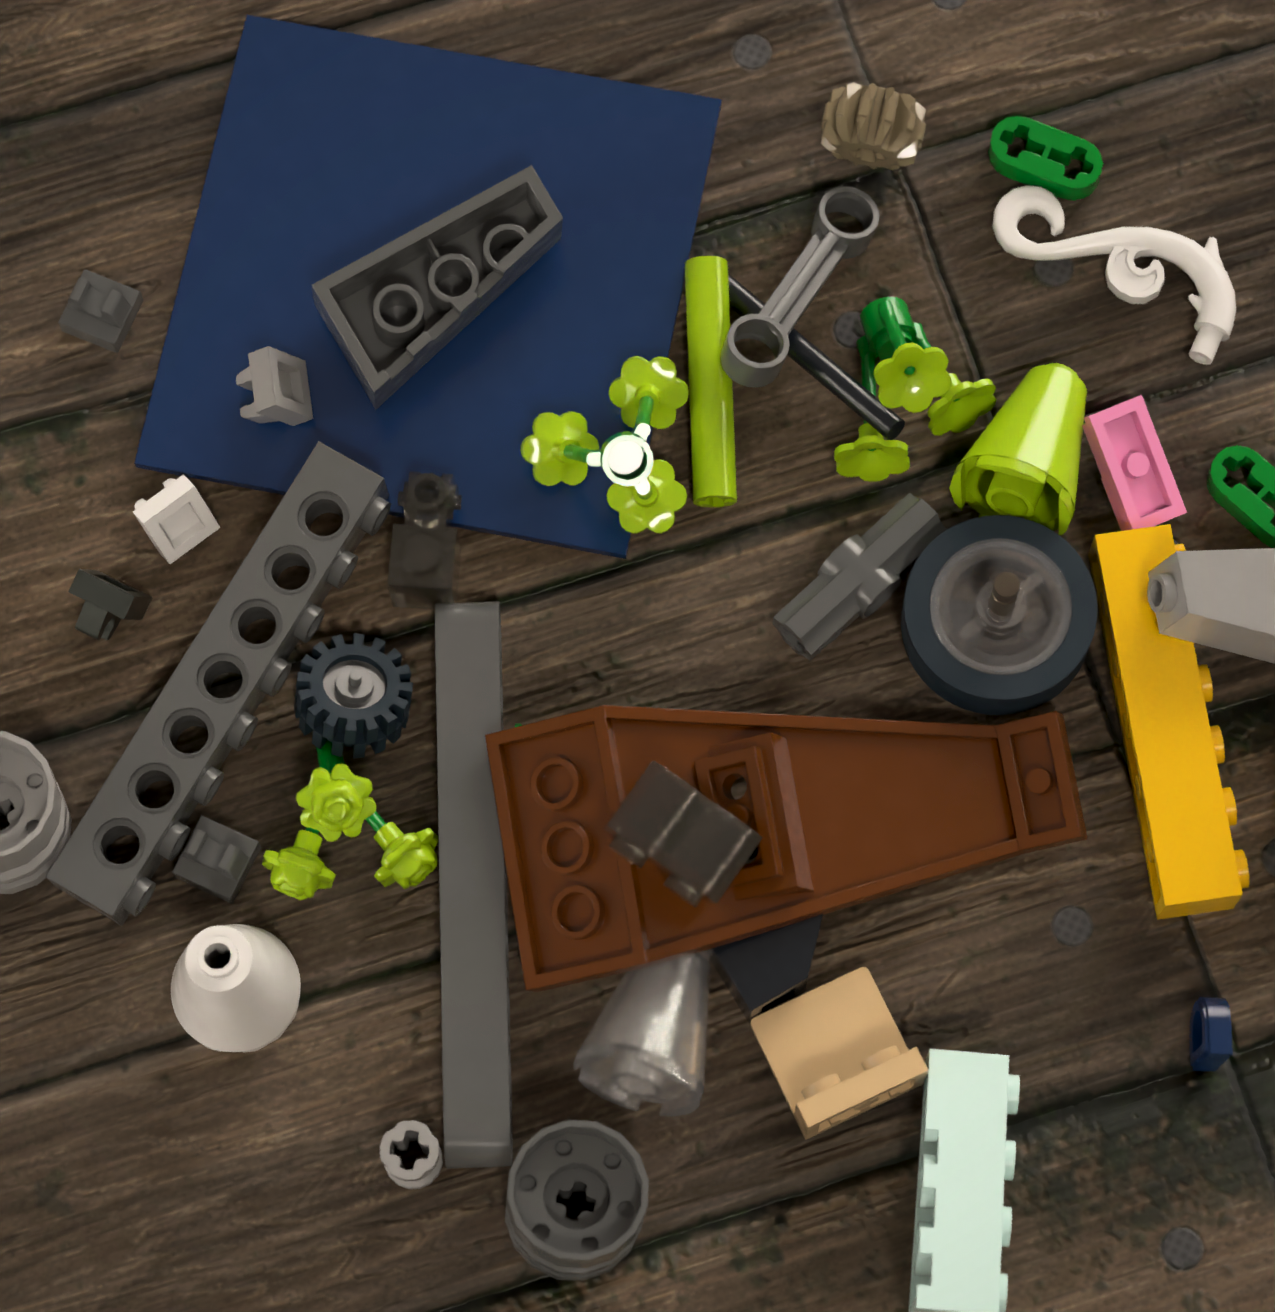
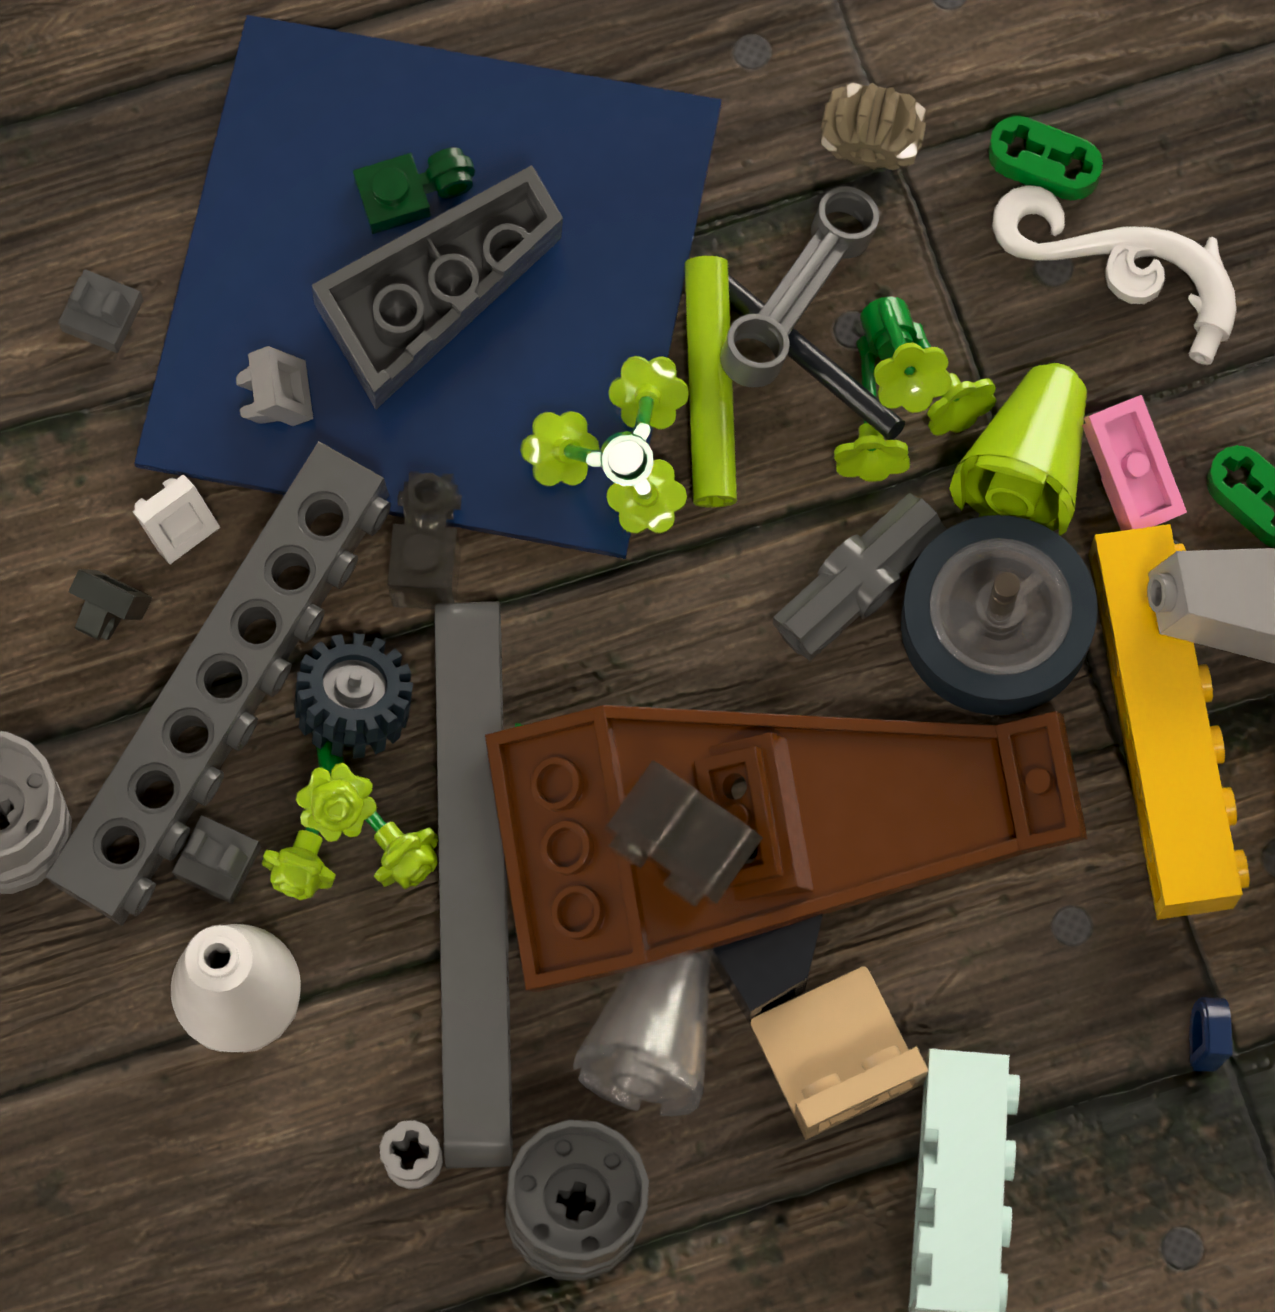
none -> dark green plate [352,148,476,234]

